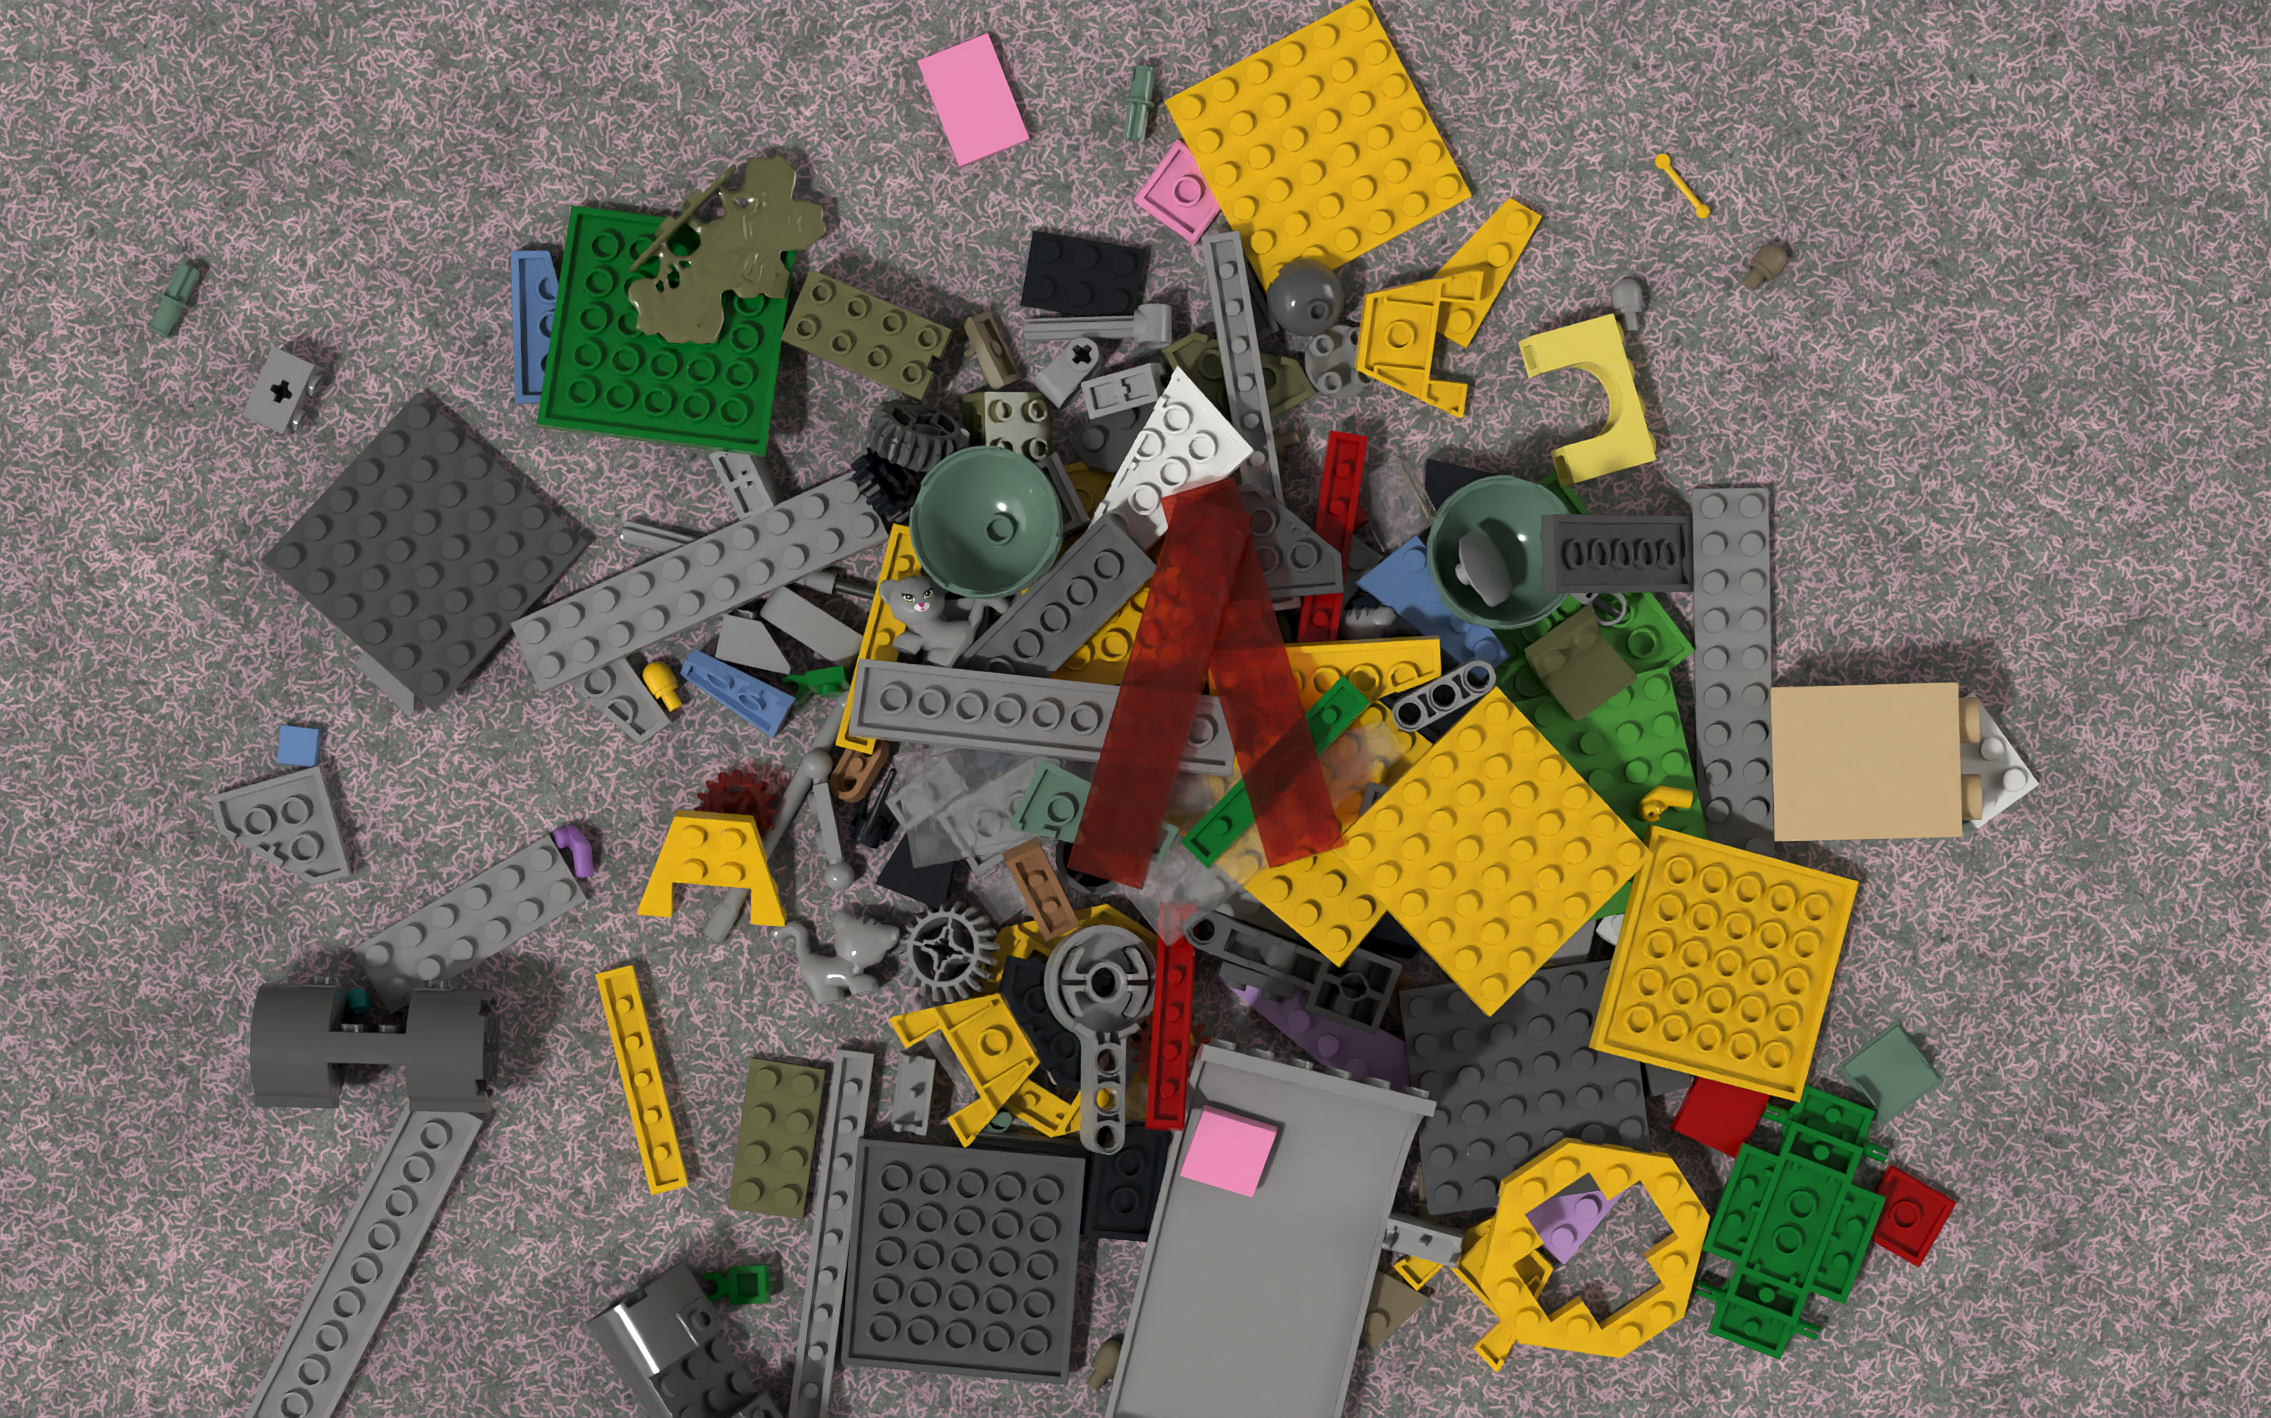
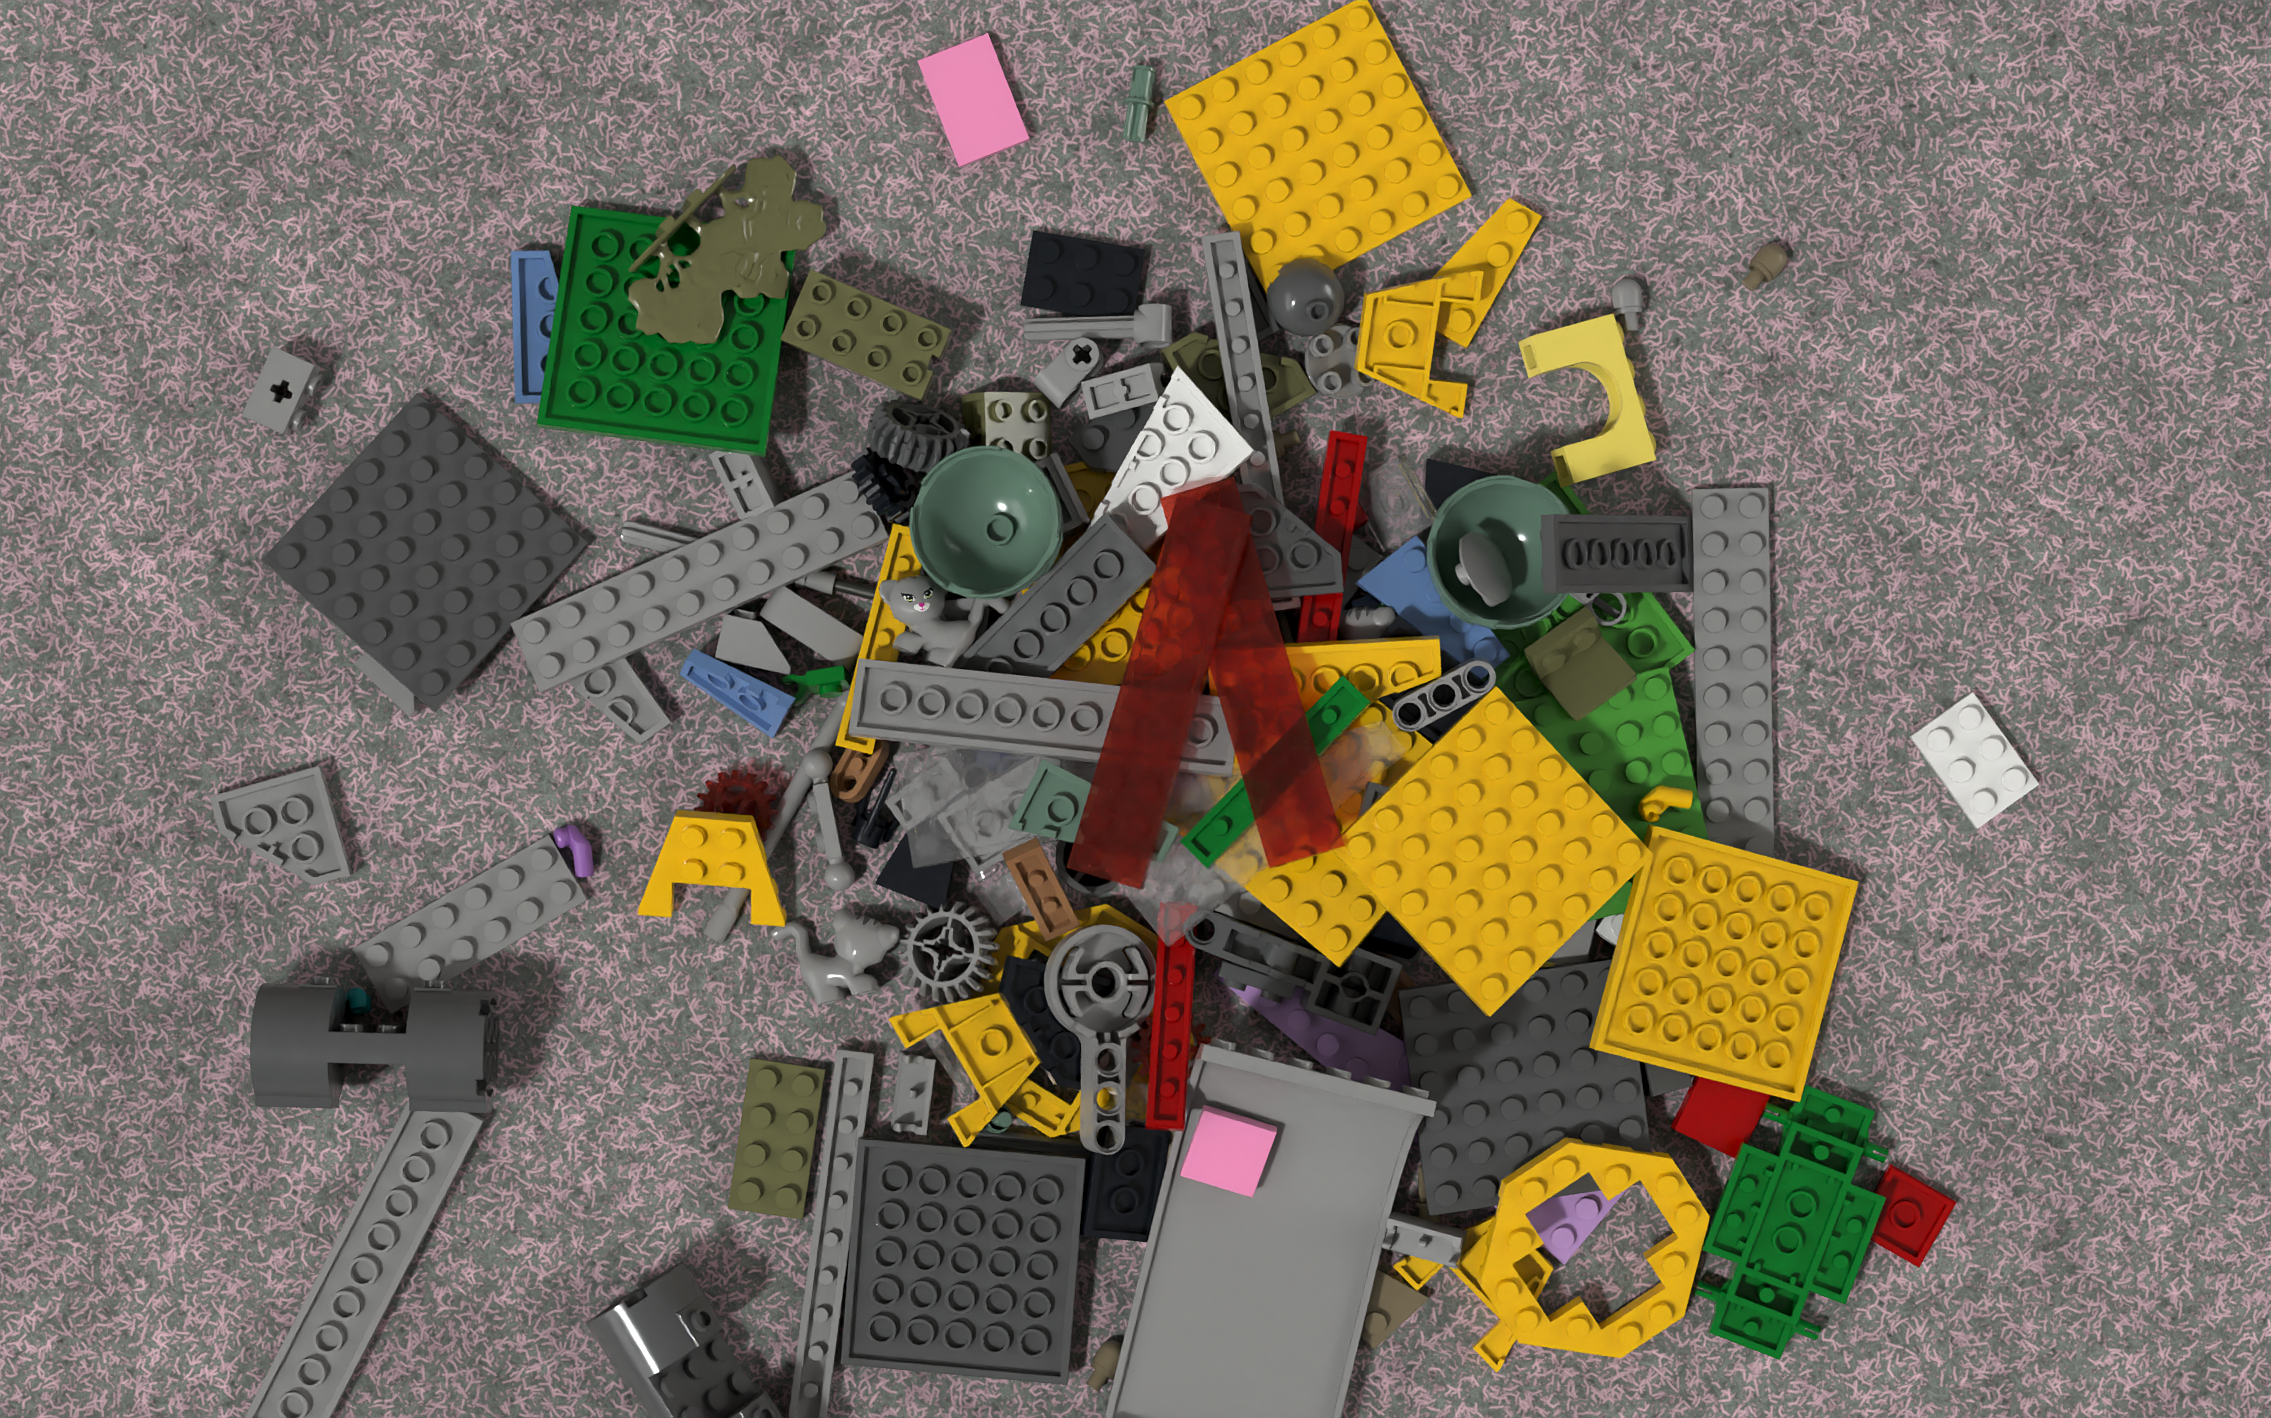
sand green axle [147,263,200,339] -> none
medium blue tile [277,725,321,767] -> none
yellow plate [595,964,689,1195] -> none
yellow cylinder [642,661,683,712] -> none
green plate [703,1264,771,1305] -> none
dark tan plate [954,311,1023,391] -> none
bright pink tile [1133,139,1220,246] -> none
yellow hinge [1655,154,1710,219] -> none
tan brick [1770,682,1982,841] -> none
sand green piece [1837,1020,1944,1126] -> none

